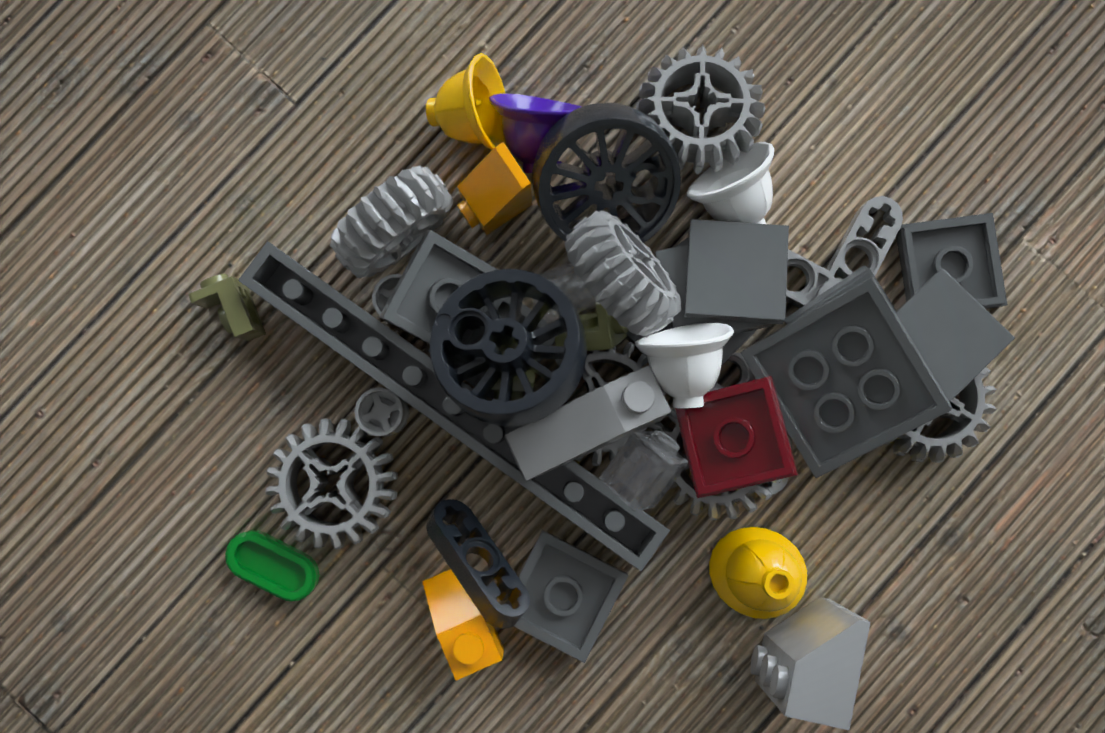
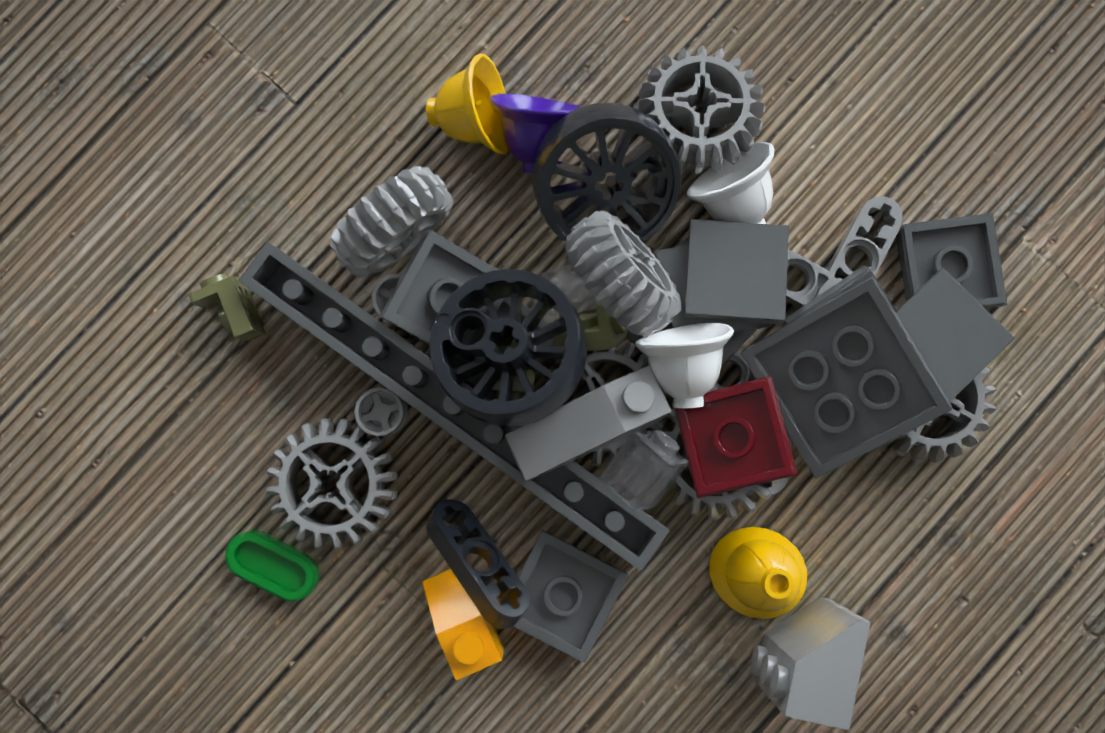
light orange slope [456,142,533,235] -> none

